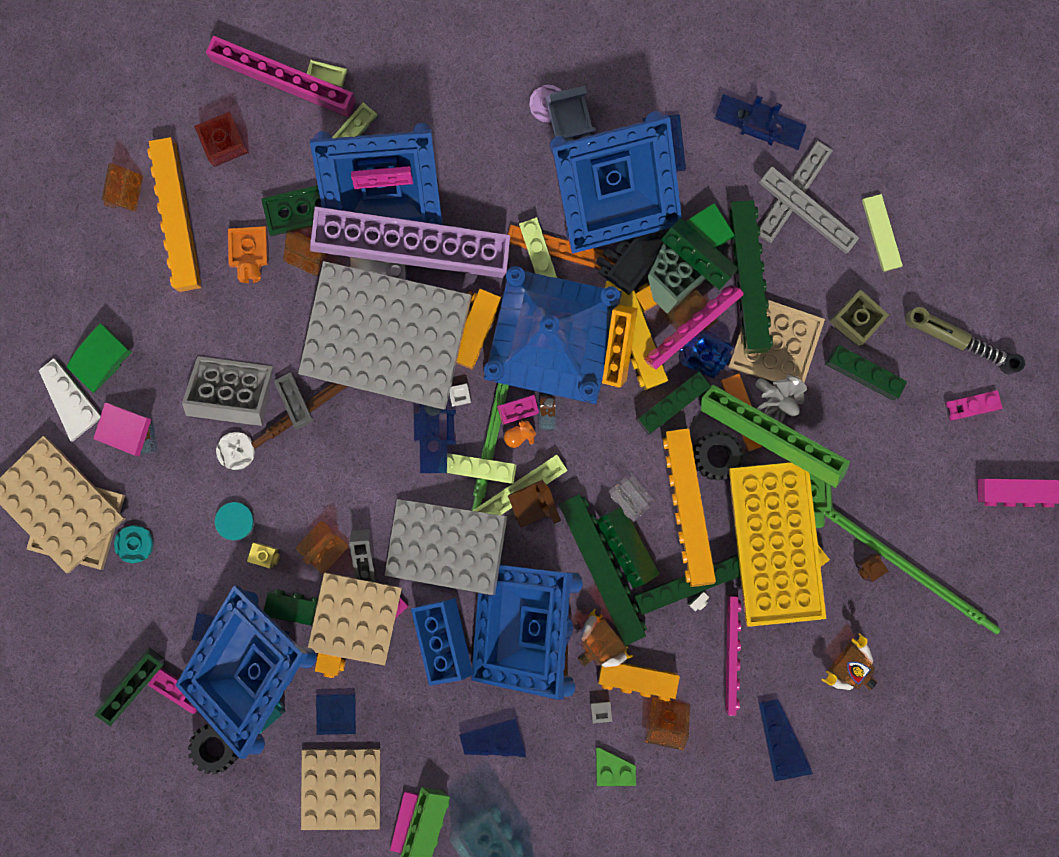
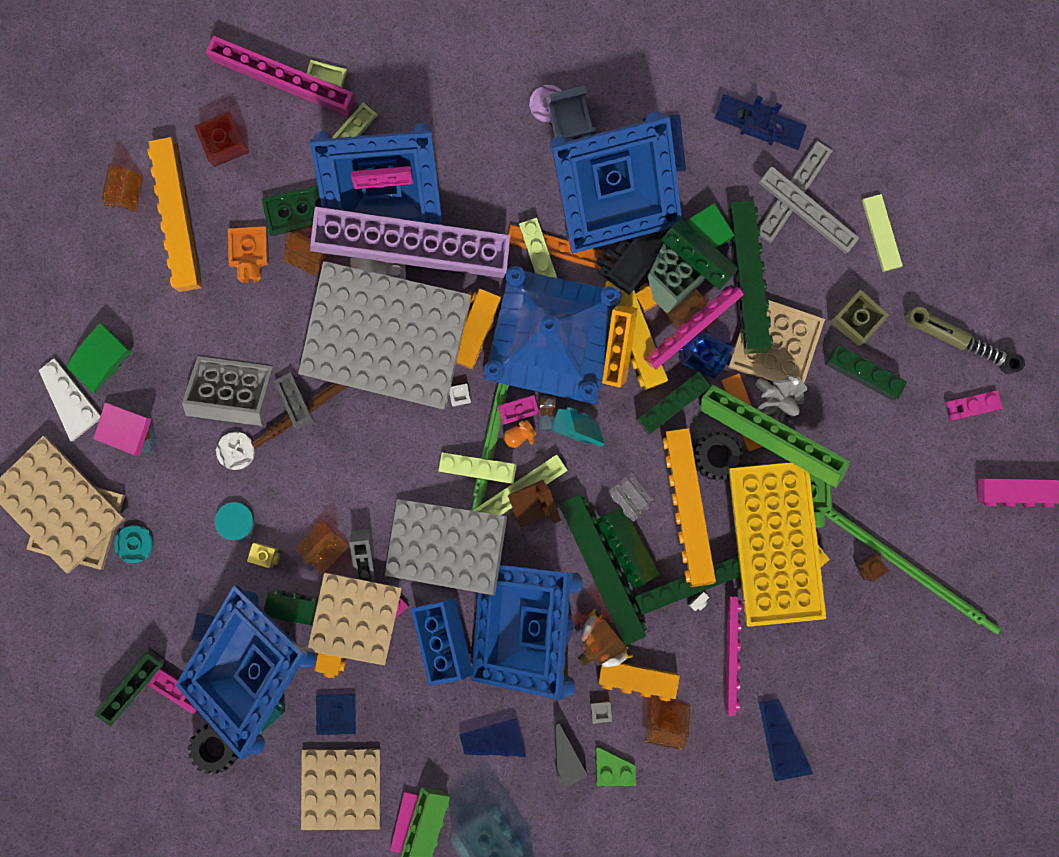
clear blue piece [413,404,456,473] -> none
torso [821,633,877,690] -> none
none -> teal slope [551,407,604,447]
none -> dark grey slope [555,720,588,787]

